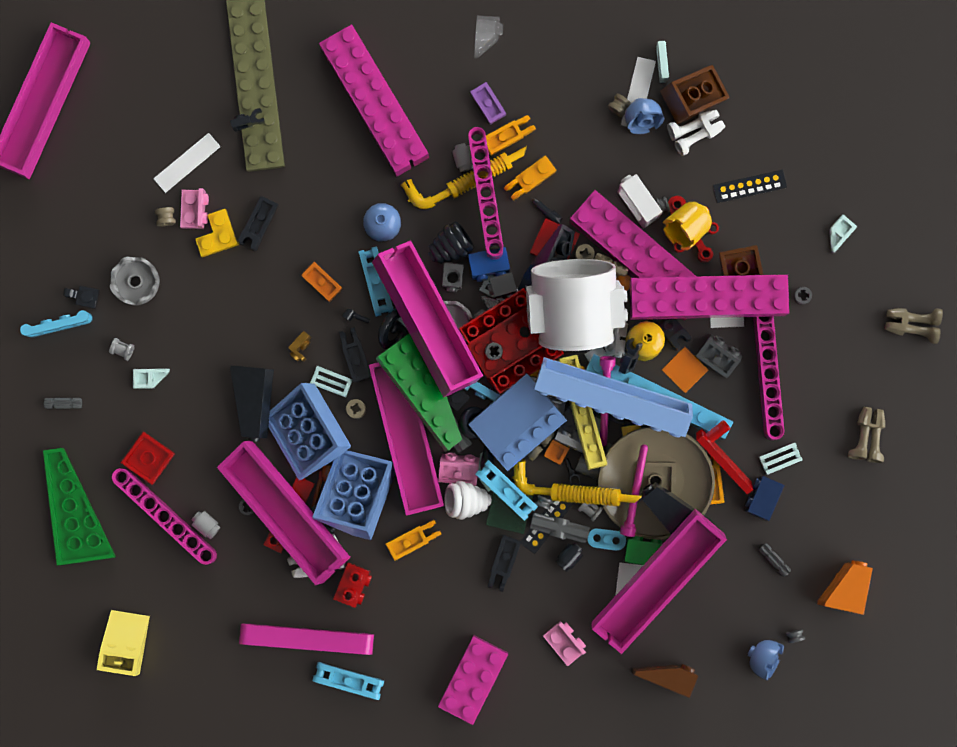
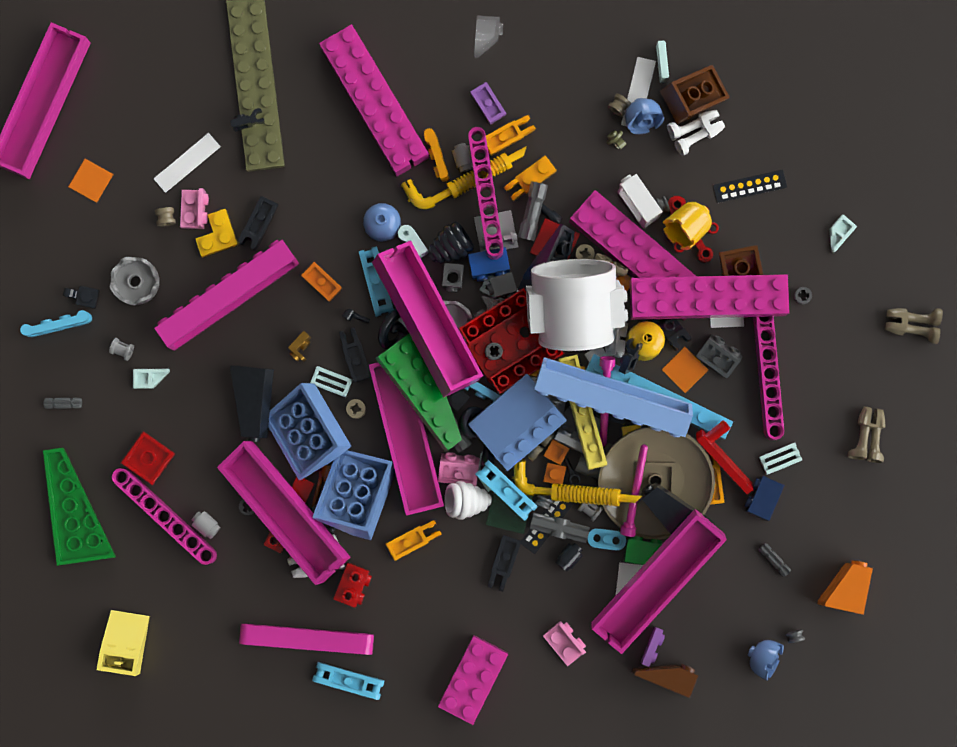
none -> orange sticker [68,159,113,203]
none -> dark pink piece [154,240,299,351]
none -> light aqua leg [398,225,428,258]
none -> light orange hinge [424,128,450,182]
none -> light grey hinge [474,210,518,252]
none -> dark grey axle [518,181,548,241]
none -> orange plate [543,463,566,485]
none -> olive plate [606,130,626,149]
none -> medium lavender plate [640,626,665,667]

